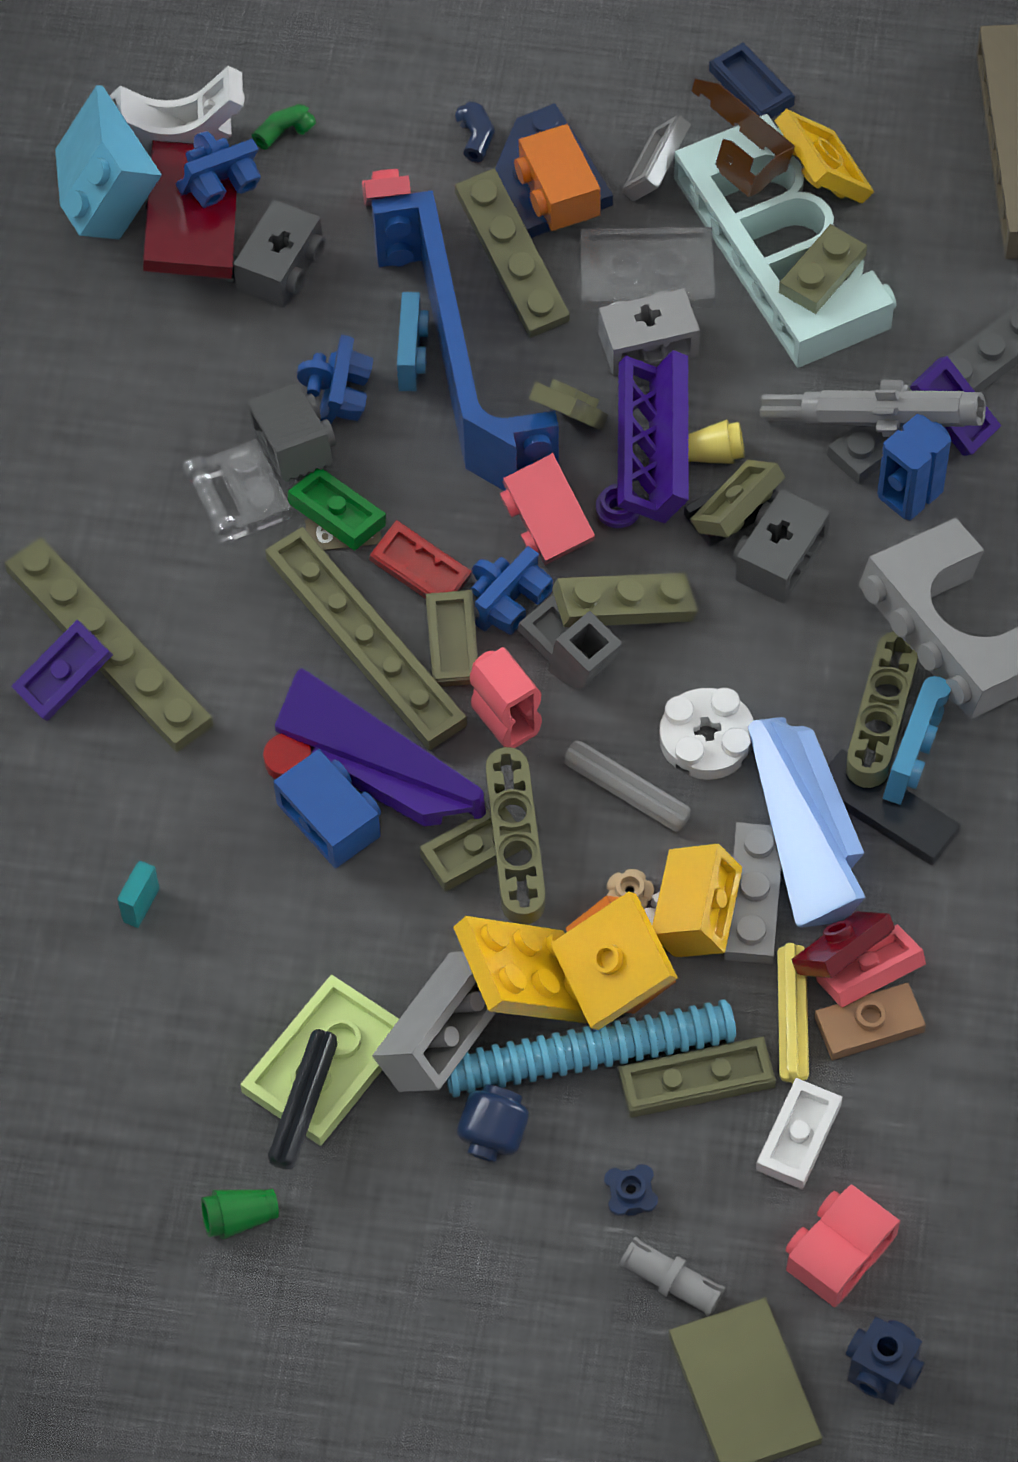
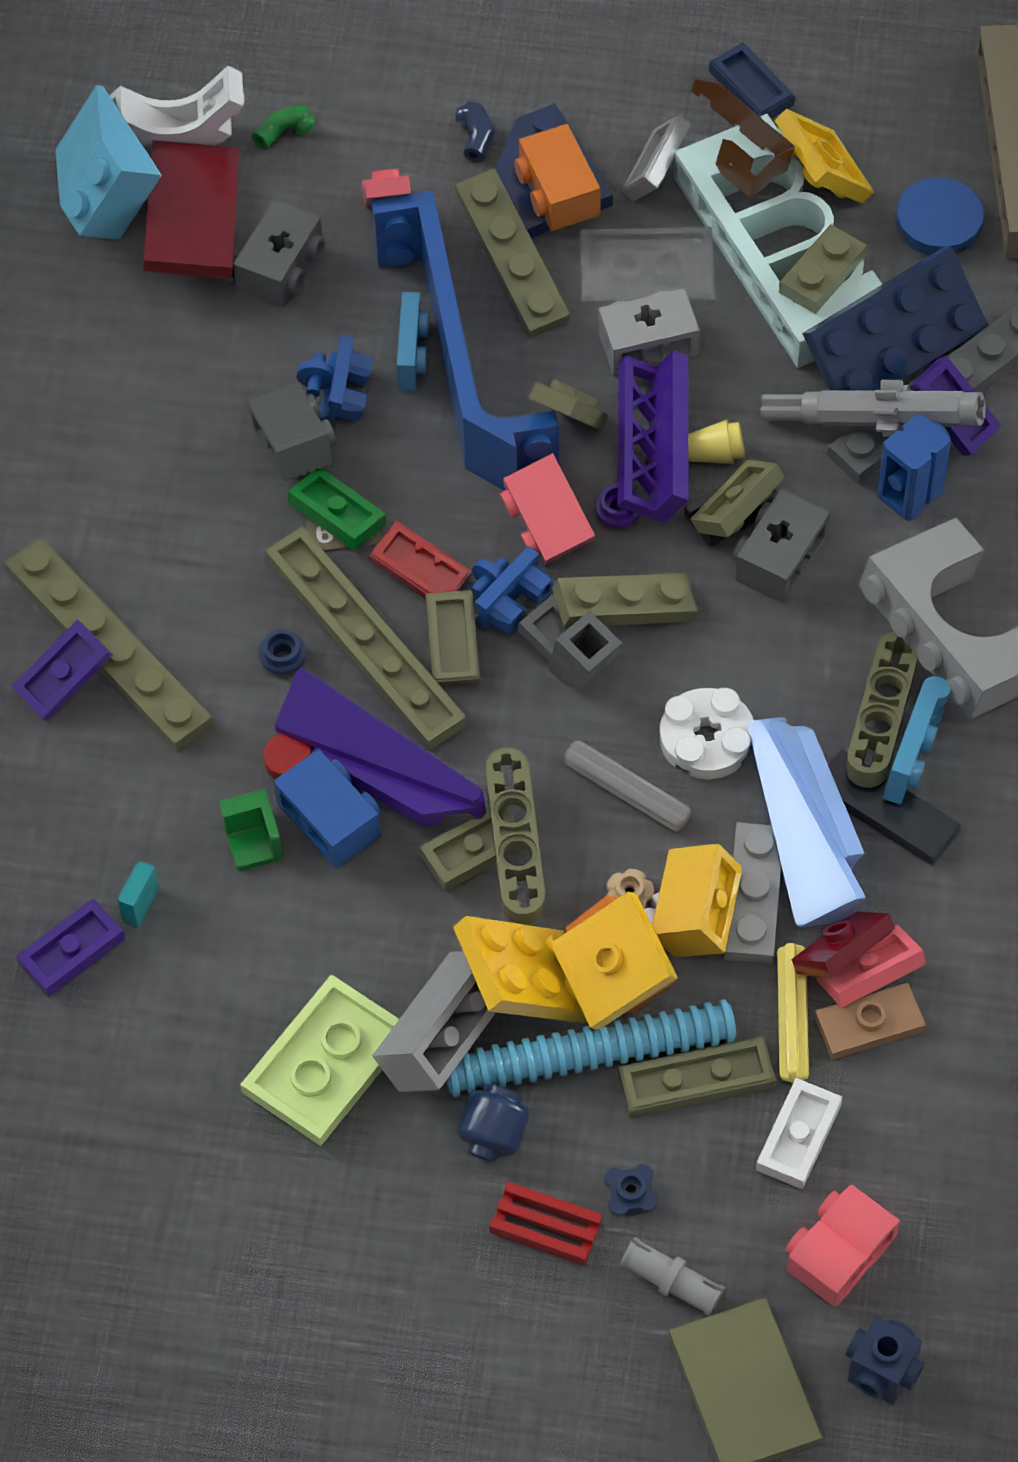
blue hips [176,131,261,208] -> none
clear plate [181,439,292,543] -> none
green cone [201,1188,279,1240] -> none
black axle [268,1029,338,1170] -> none
coral brick [470,647,542,748] -> none
none -> dark purple plate [16,898,125,997]
none -> green panel [219,788,284,871]
none -> dark blue plate [259,629,306,675]
none -> red tile [489,1181,603,1266]
none -> dark blue plate [802,247,989,391]
none -> blue tile [896,177,984,255]

